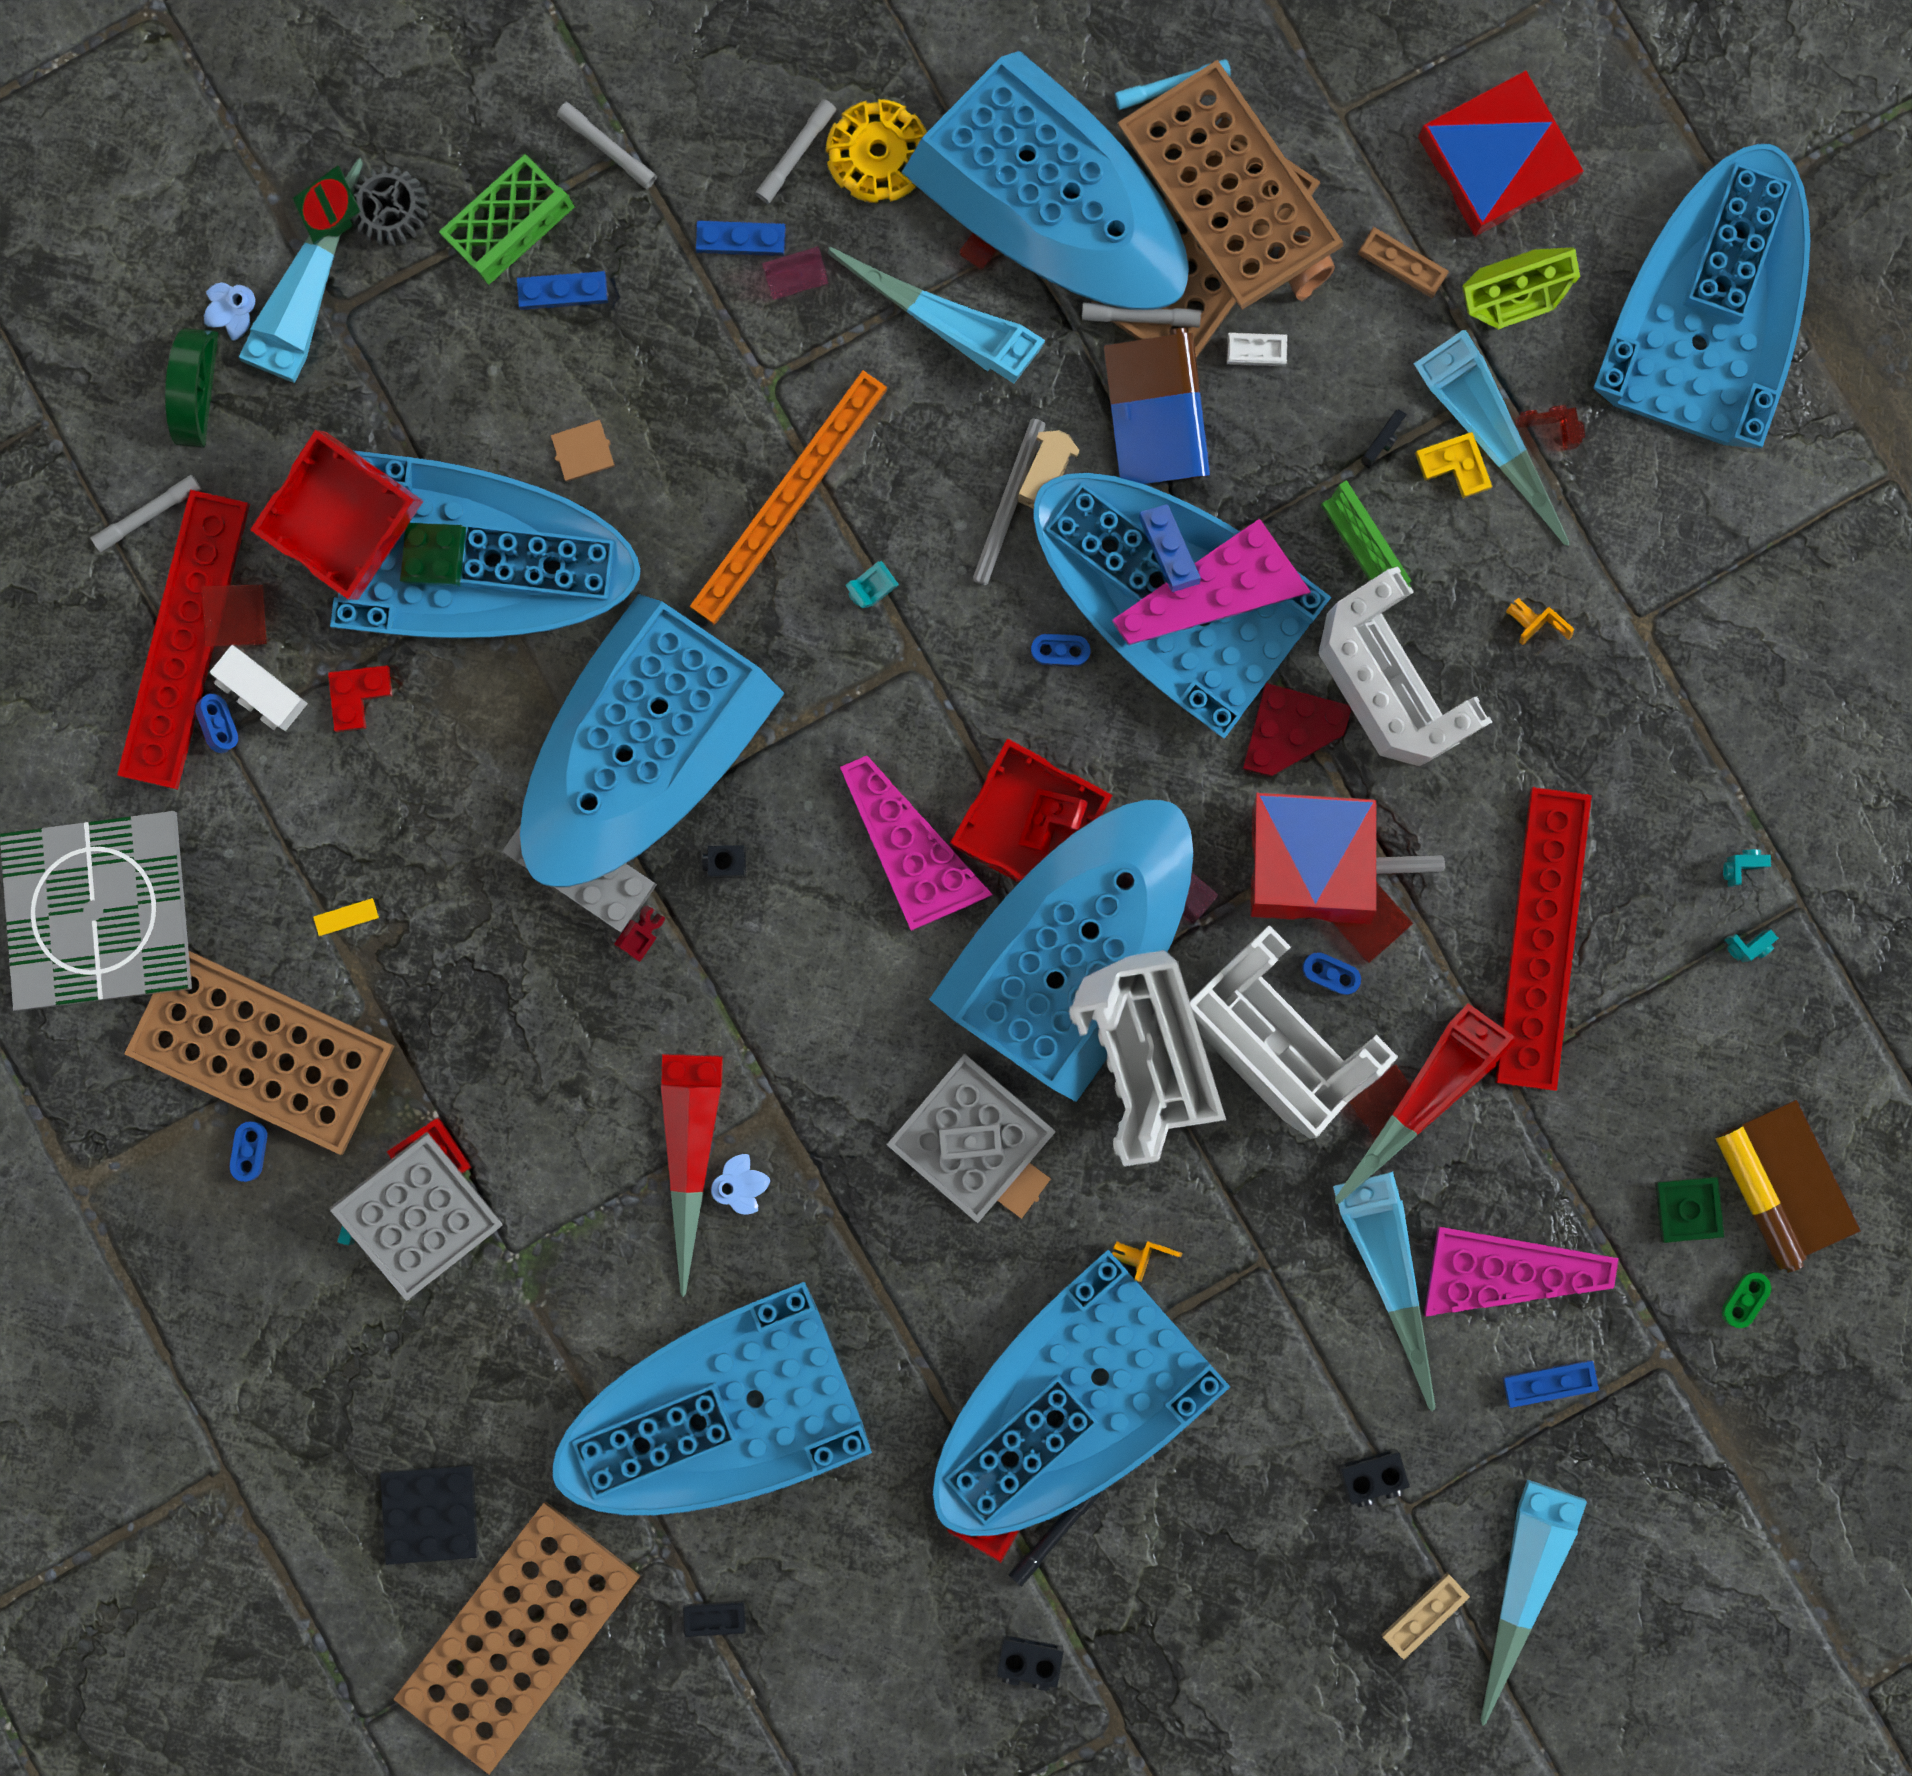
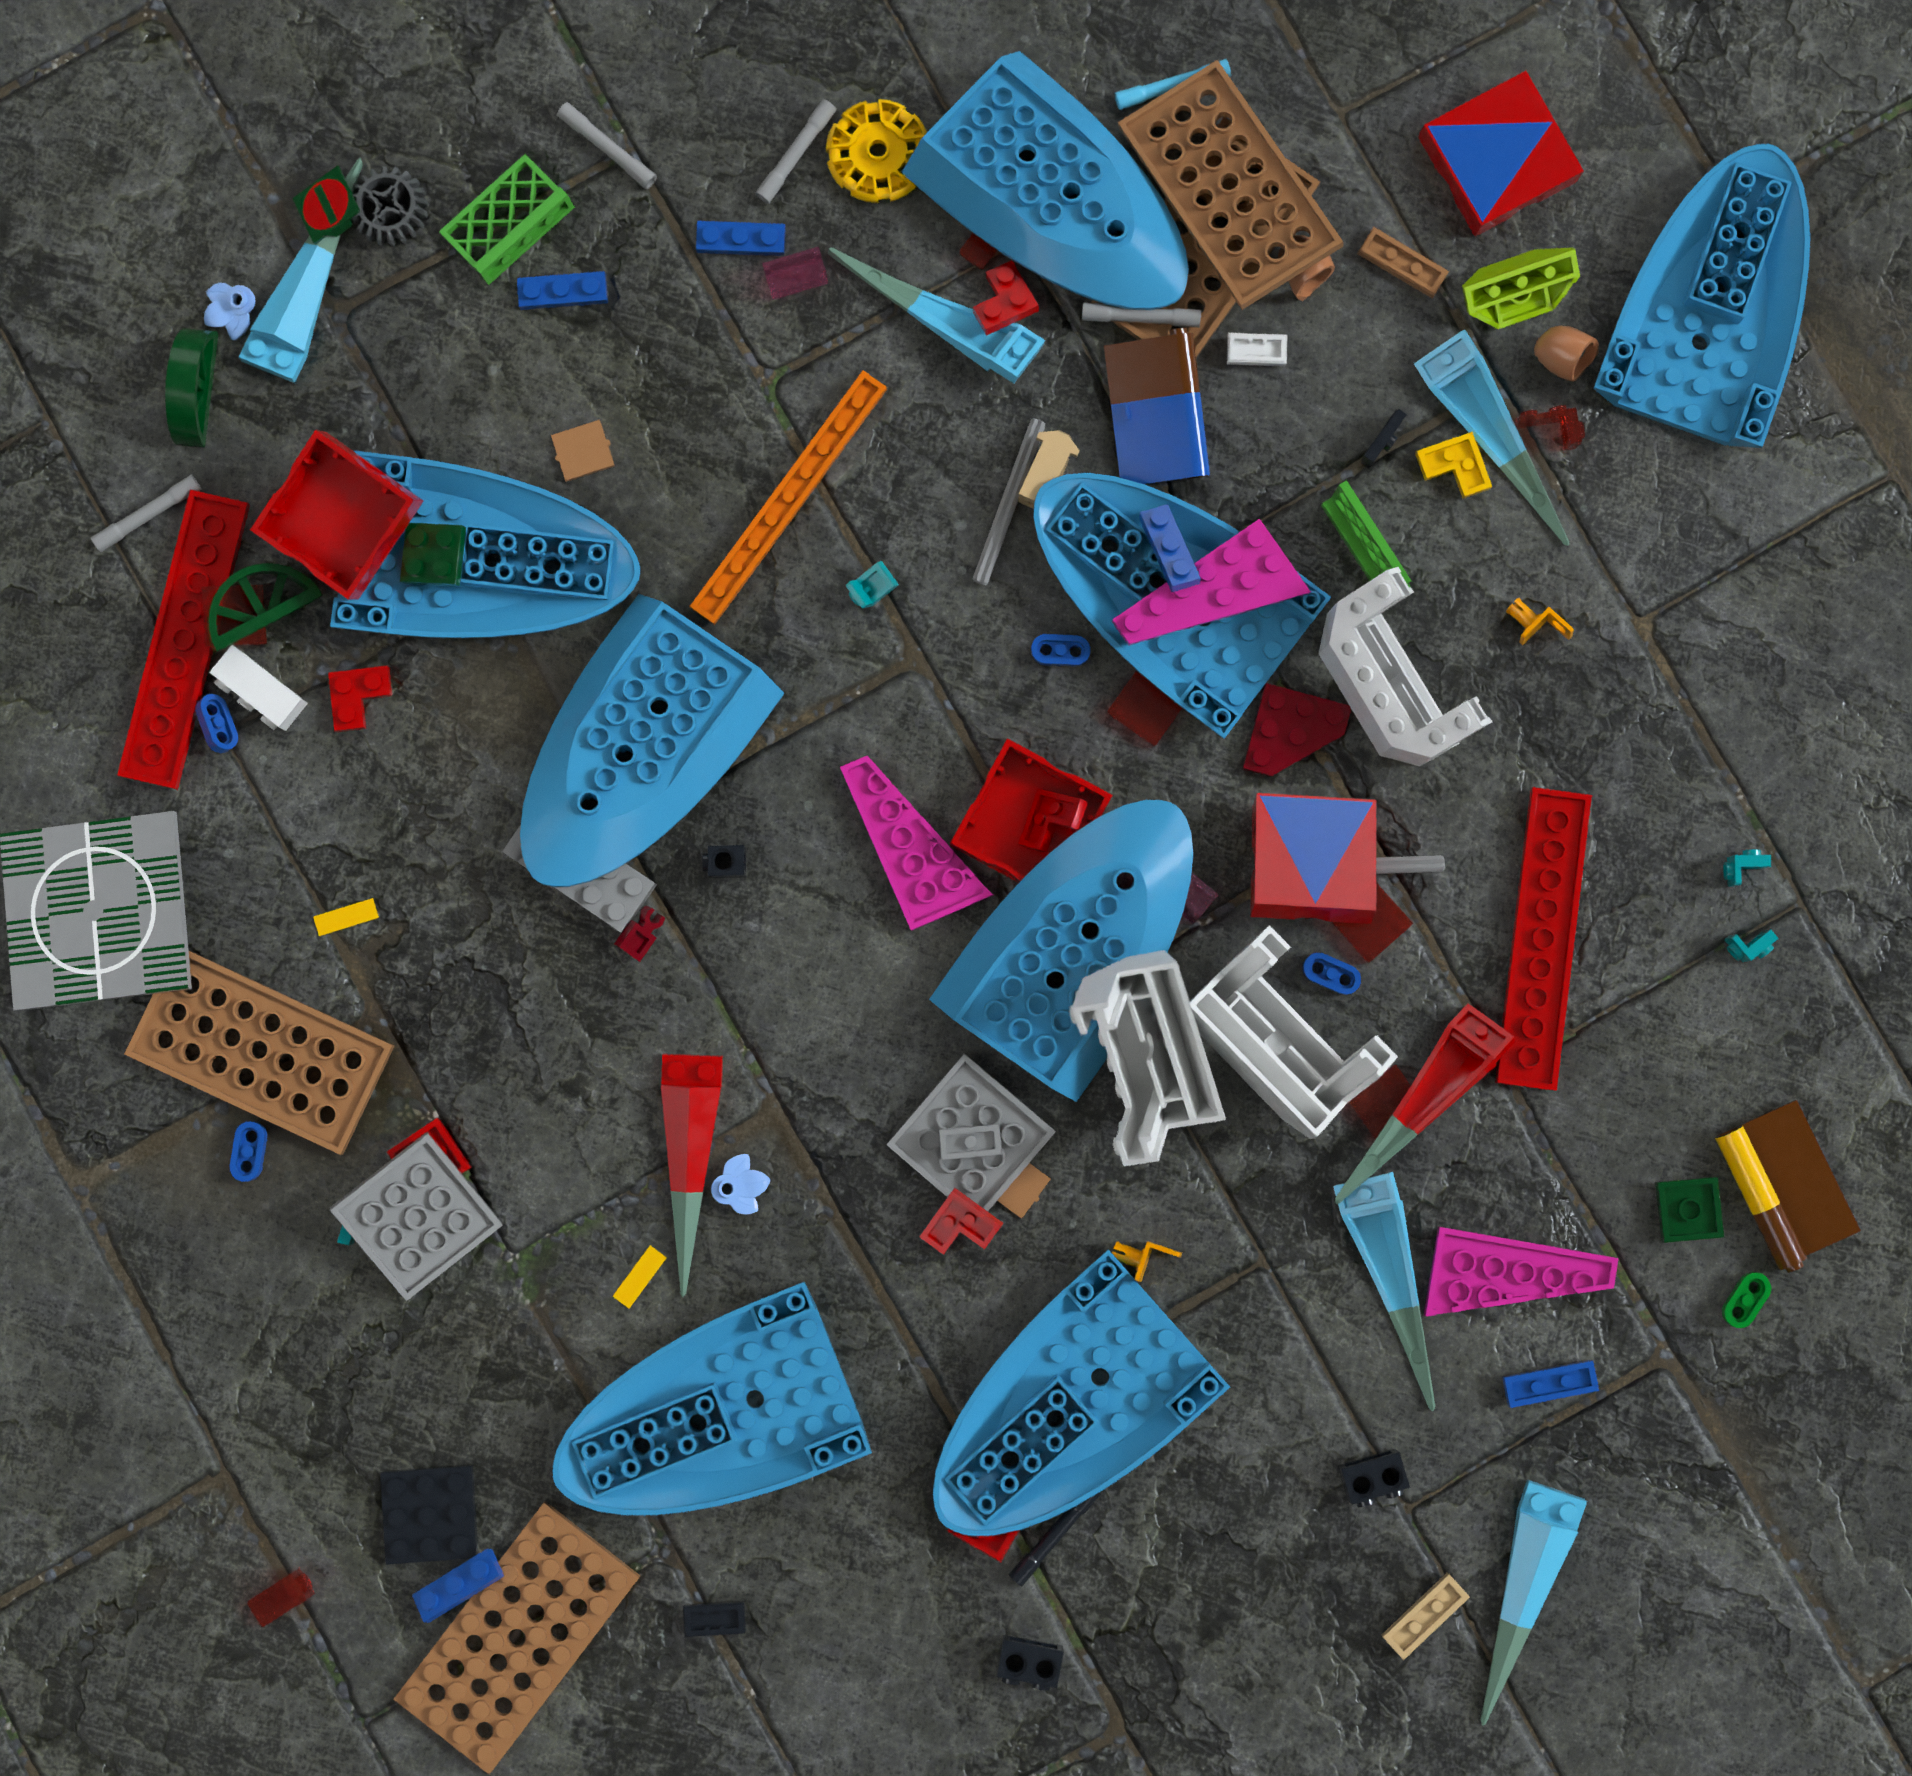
none -> dark green window [207,563,323,654]
none -> clear red bracket [247,1568,315,1627]
none -> blue plate [412,1549,504,1623]
none -> yellow sticker [613,1245,667,1308]
none -> red plate [920,1188,1003,1255]
none -> red plate [973,260,1039,336]
none -> clear red tile [1106,670,1182,747]
none -> nougat piece [1534,325,1599,382]

